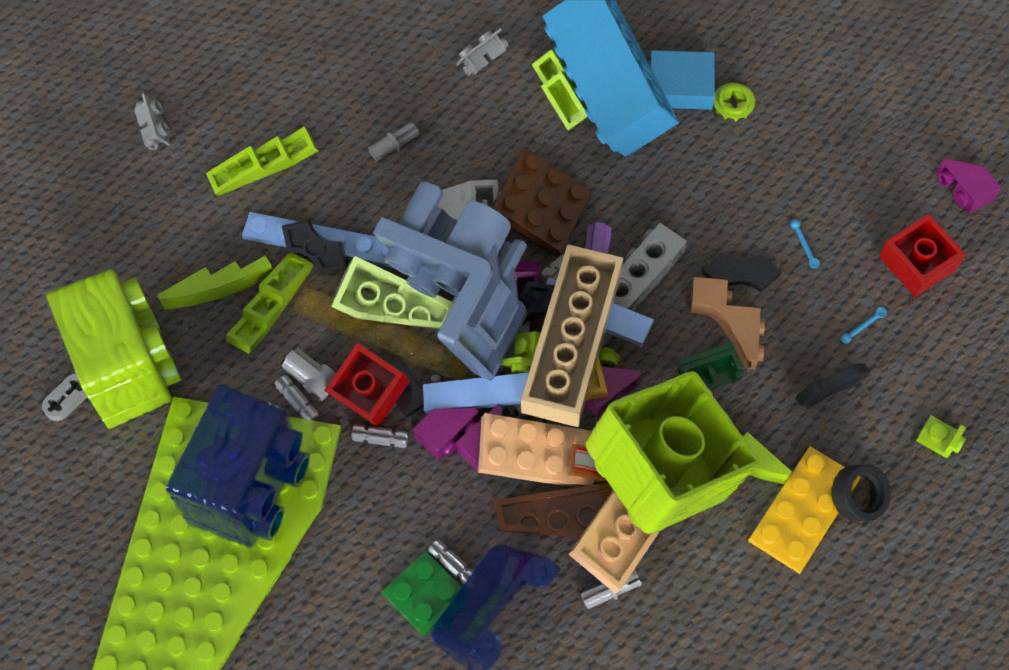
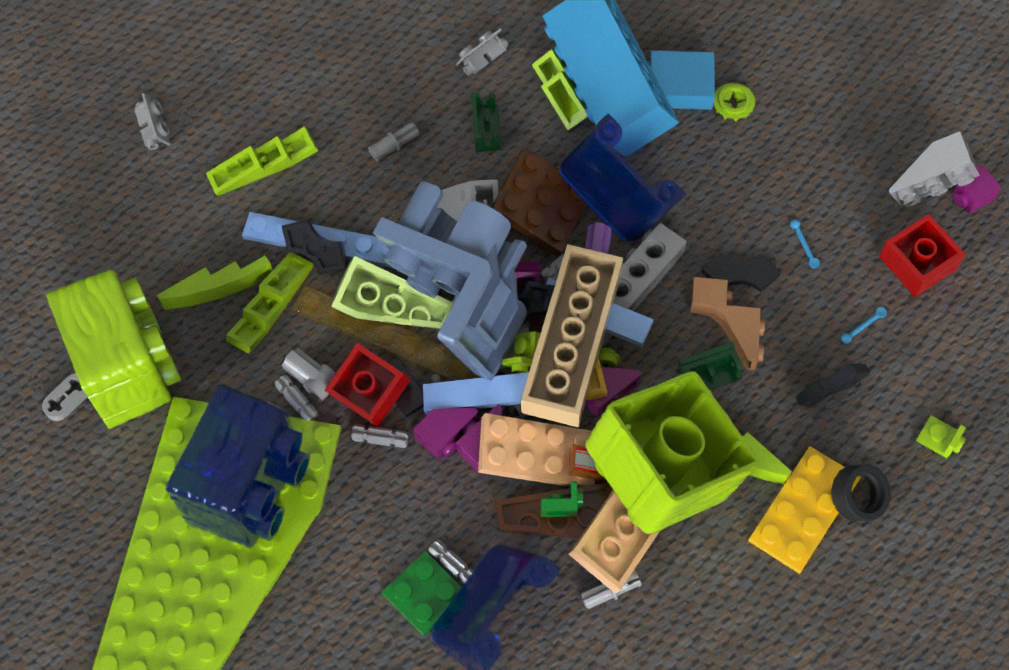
none -> dark green hinge [471,92,502,152]
none -> green bracket [540,481,583,517]
none -> clear blue windscreen [559,113,686,242]
none -> light grey slope [889,131,980,207]

